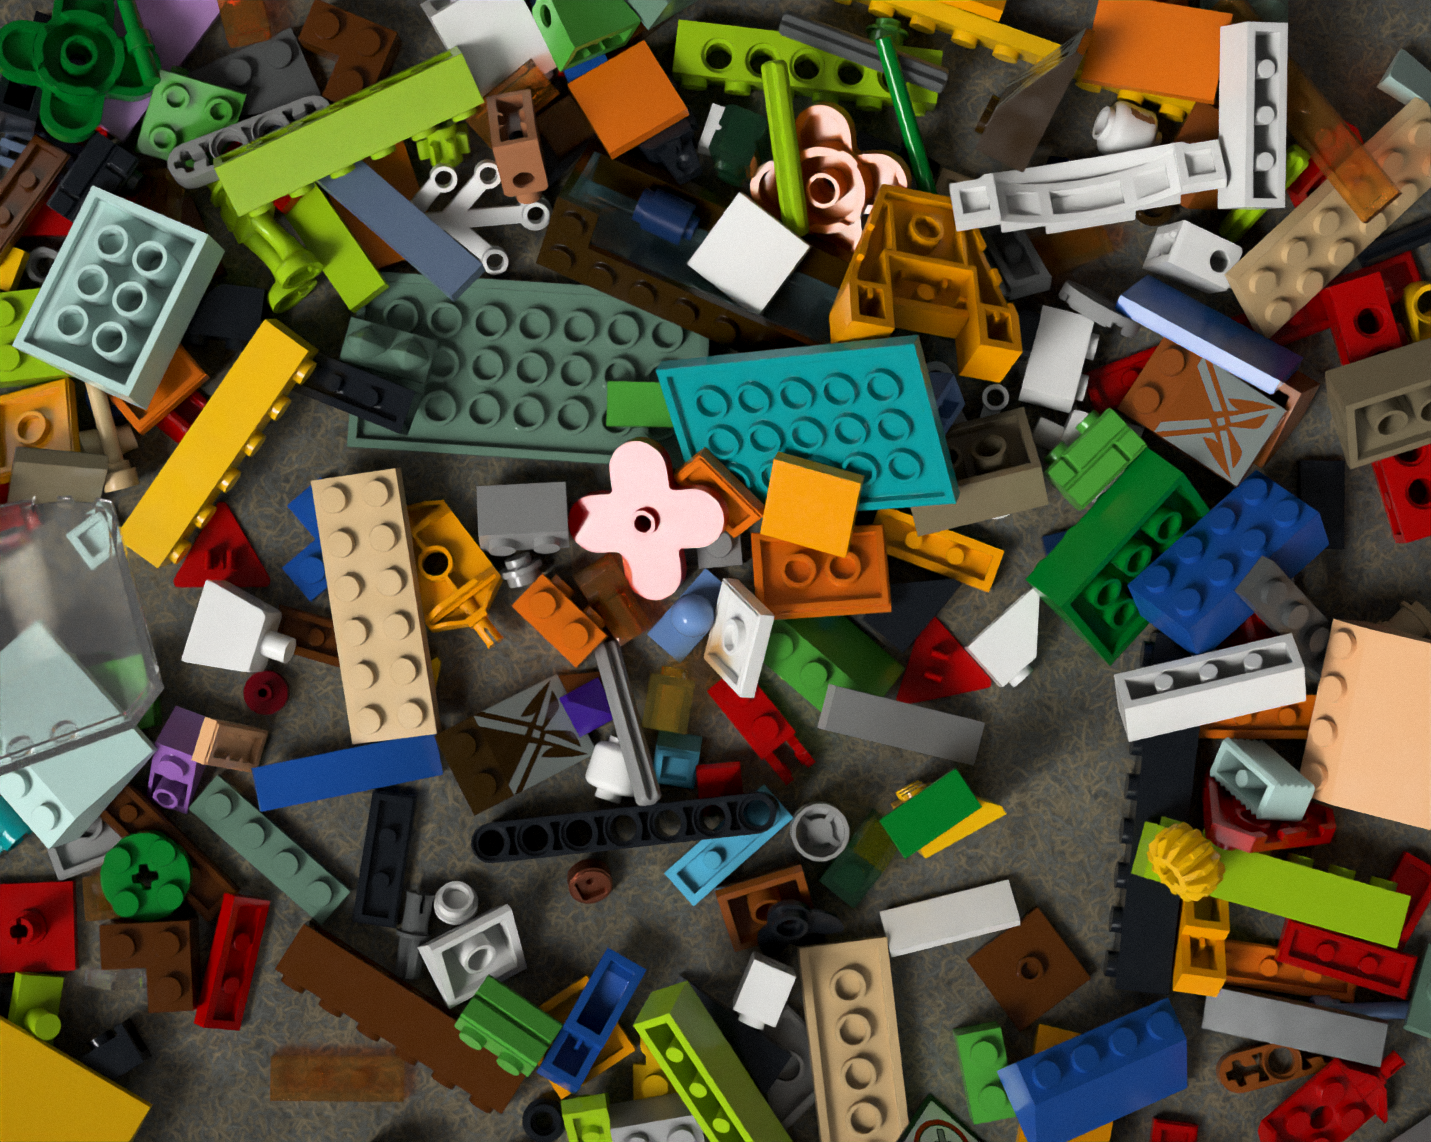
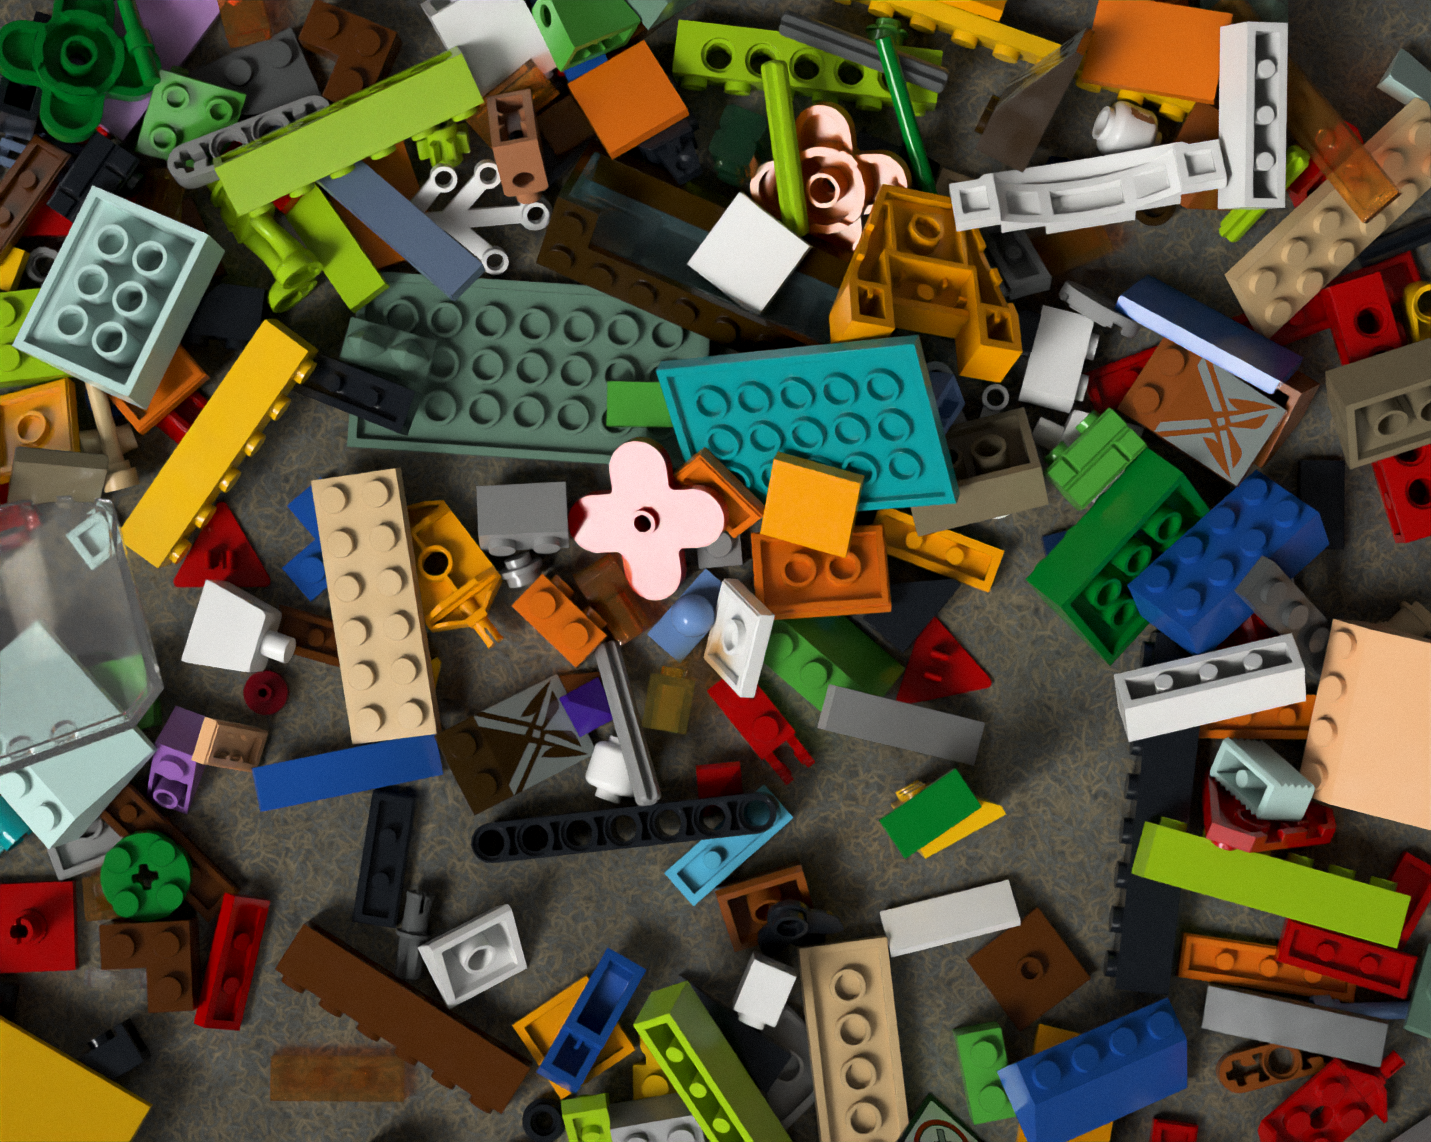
lime tile [8,971,64,1046] -> none
sand green plate [188,774,353,925] -> none
white plate [434,881,478,925] -> none
bright green brick [454,974,564,1077] -> none
copper tile [567,859,613,904] -> none
dark blue brick [632,187,701,246] -> none
medium azure slope [653,730,702,789] -> none
white tile [698,103,729,157] -> none
light grey wheel [790,801,849,862] -> none
clear green slope [817,808,898,908] -> none
white slope [964,588,1040,688] -> none
white torso [1142,220,1243,294] -> none
yellow gear [1147,822,1226,902] -> none
light orange slope [1172,896,1230,997] -> none

